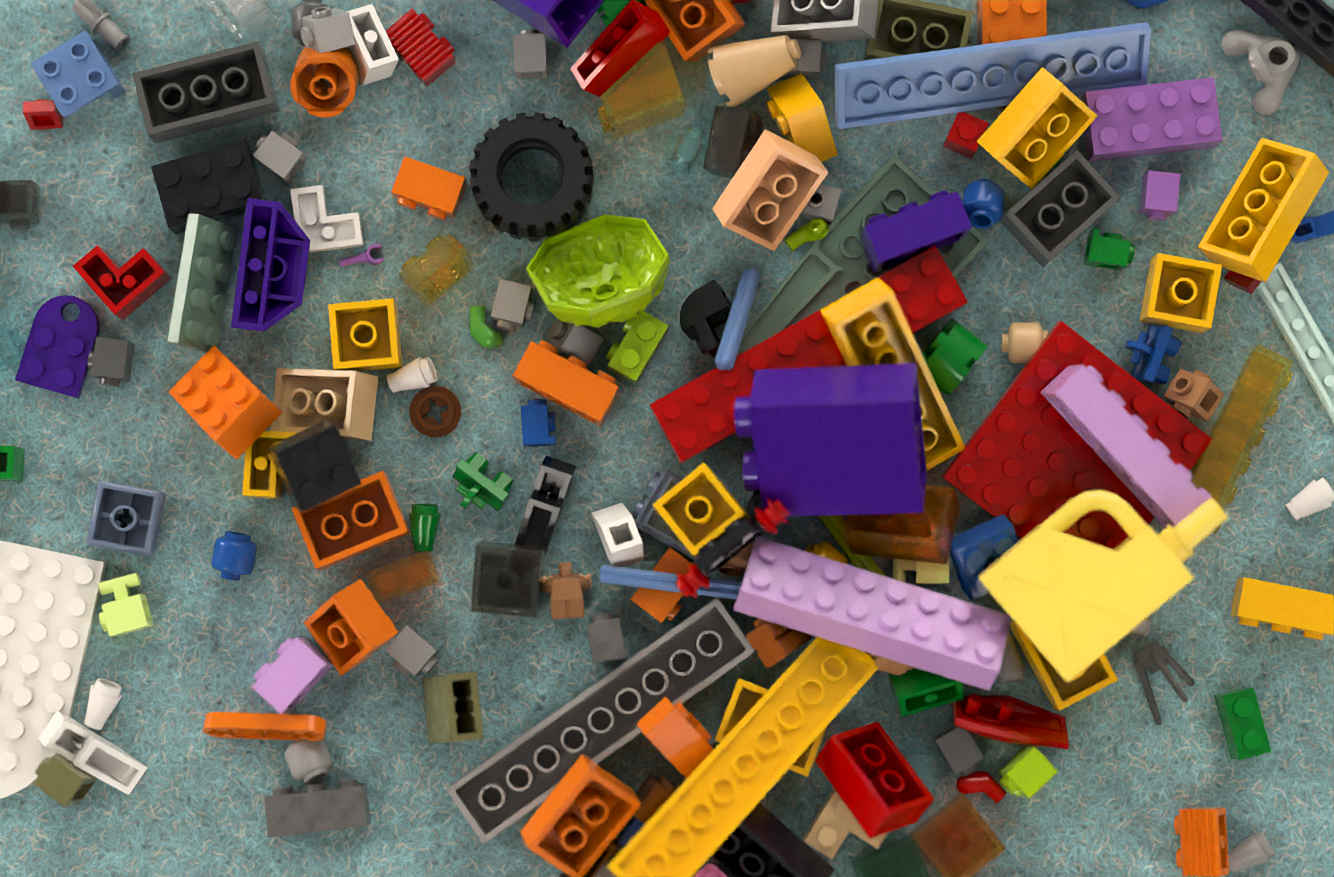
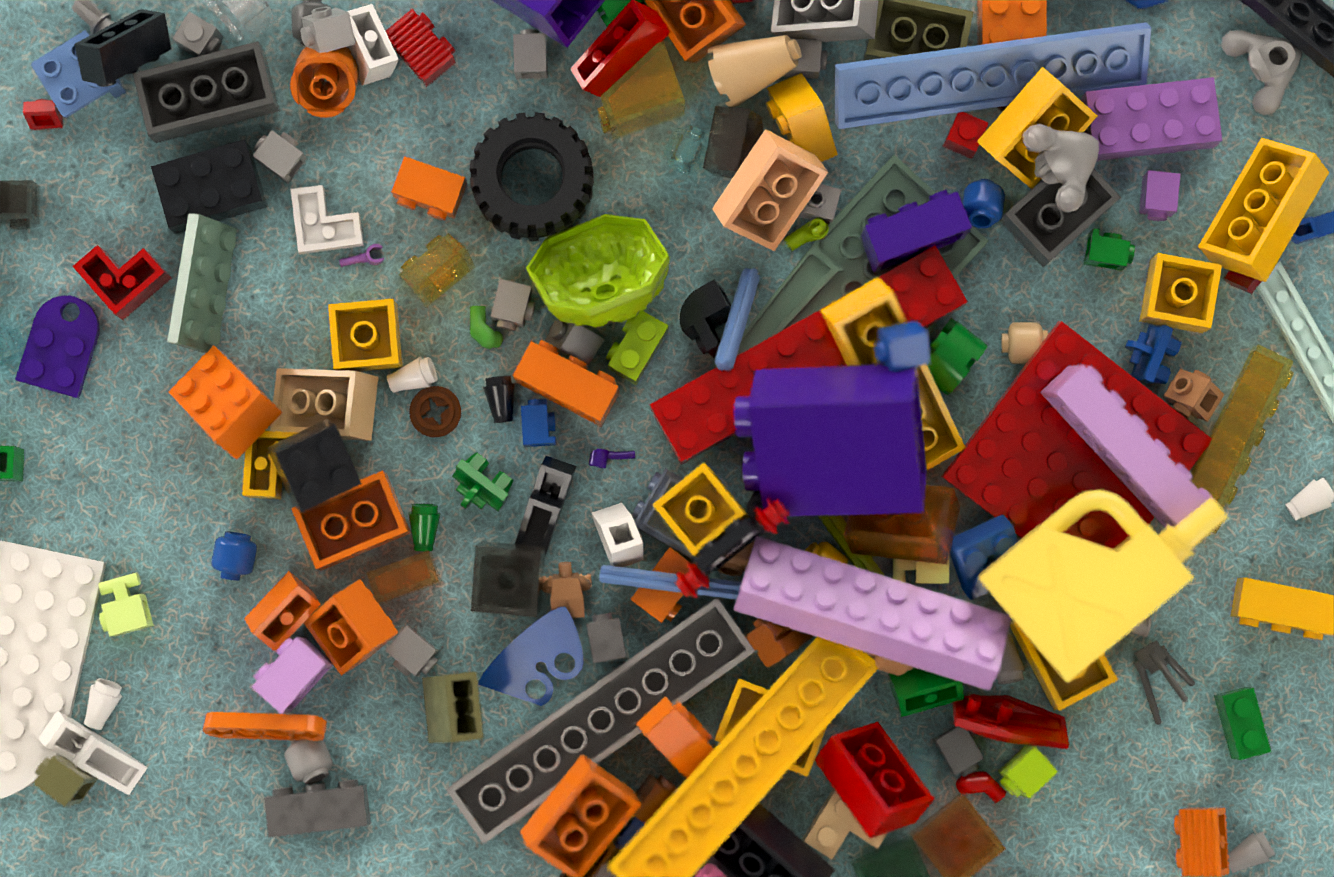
sand blue brick [86,481,166,557] -> none
dark grey brick [87,337,135,387] -> none
dark purple wedge [231,198,311,332] -> none
none -> black brick [74,9,172,87]
none -> light grey brick [172,11,223,57]
none -> orange brick [244,571,321,652]
none -> piece [478,607,584,706]
none -> black cone [483,375,515,423]
none -> dark purple hand [589,449,635,469]
none -> blue brick [875,320,930,372]
none -> light grey head [1023,124,1099,213]

